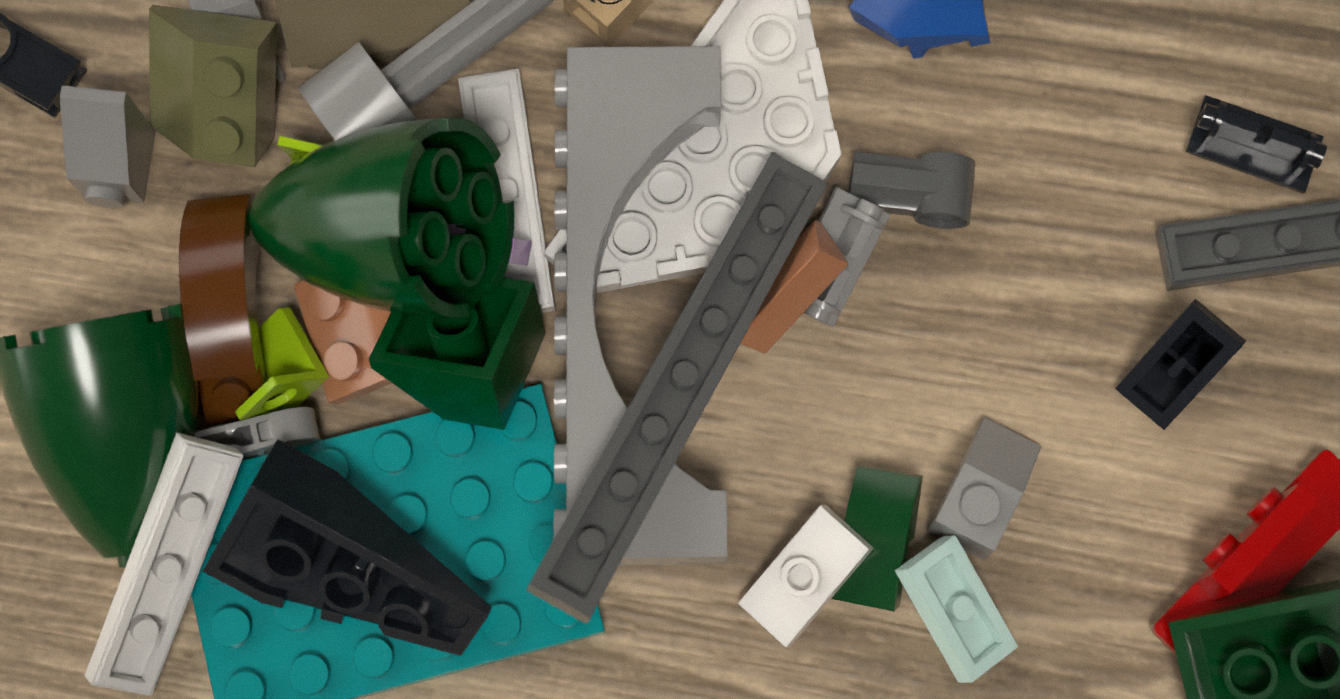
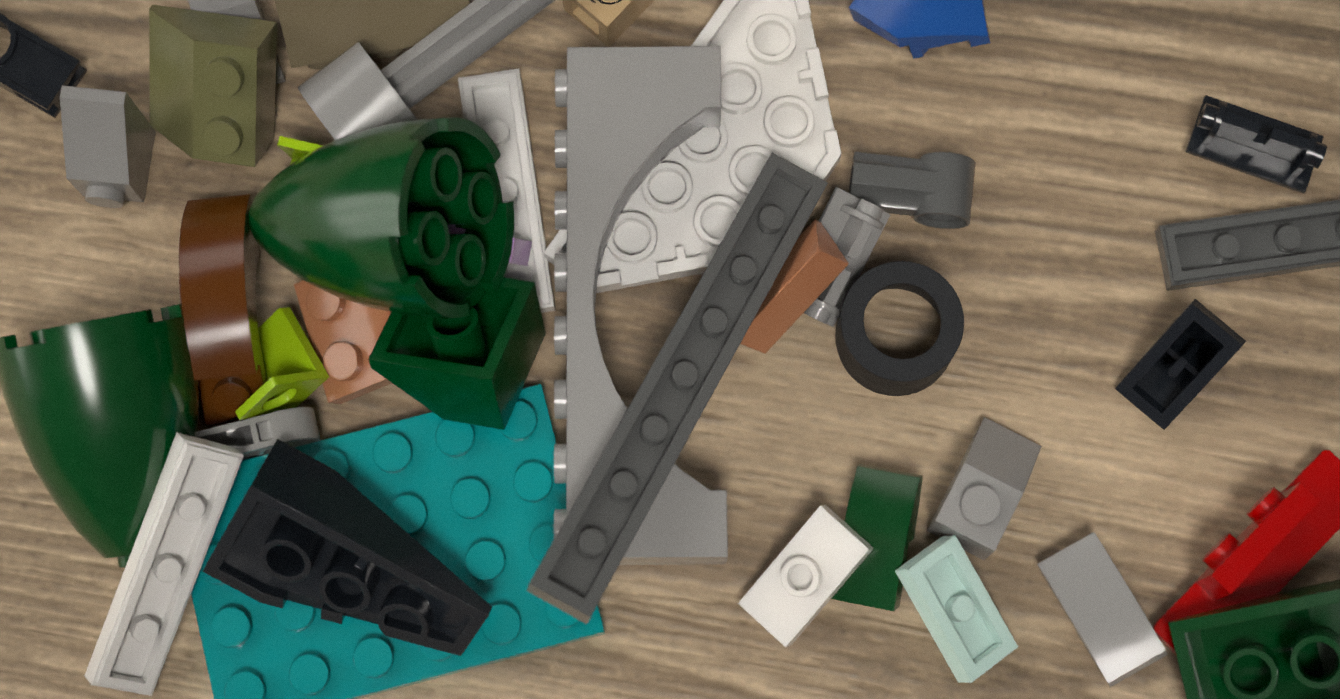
none -> black piece [835,261,964,396]
none -> light grey slope [1038,532,1168,687]

